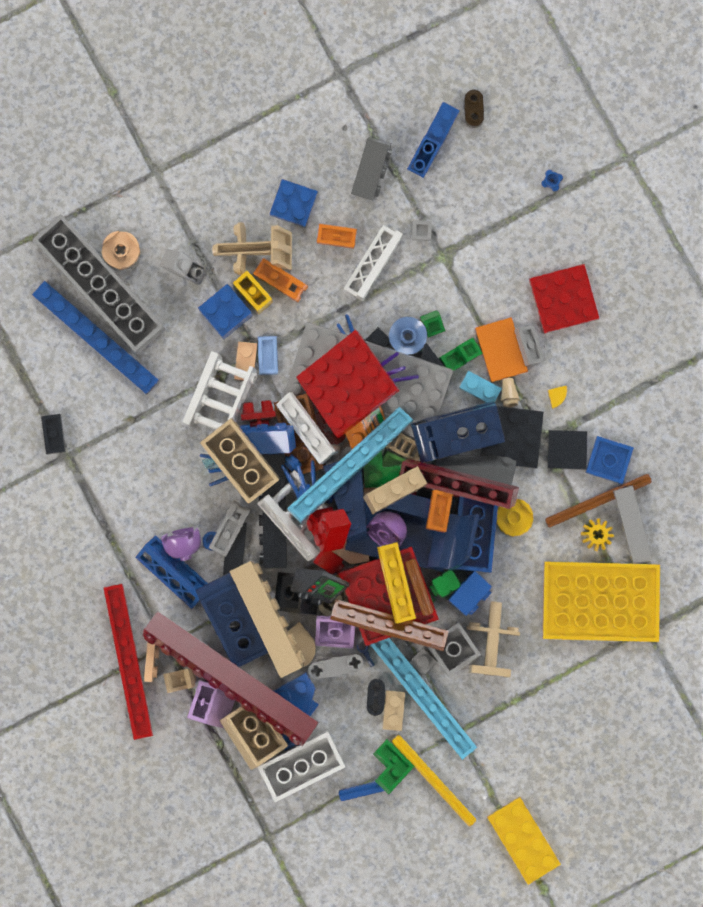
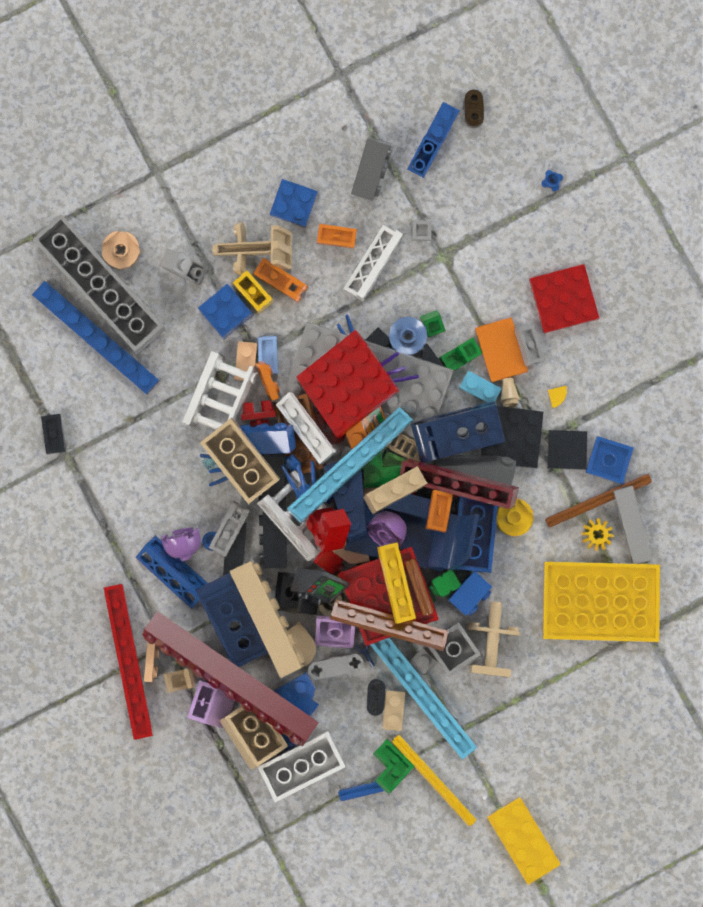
none -> orange plate [255,361,280,401]

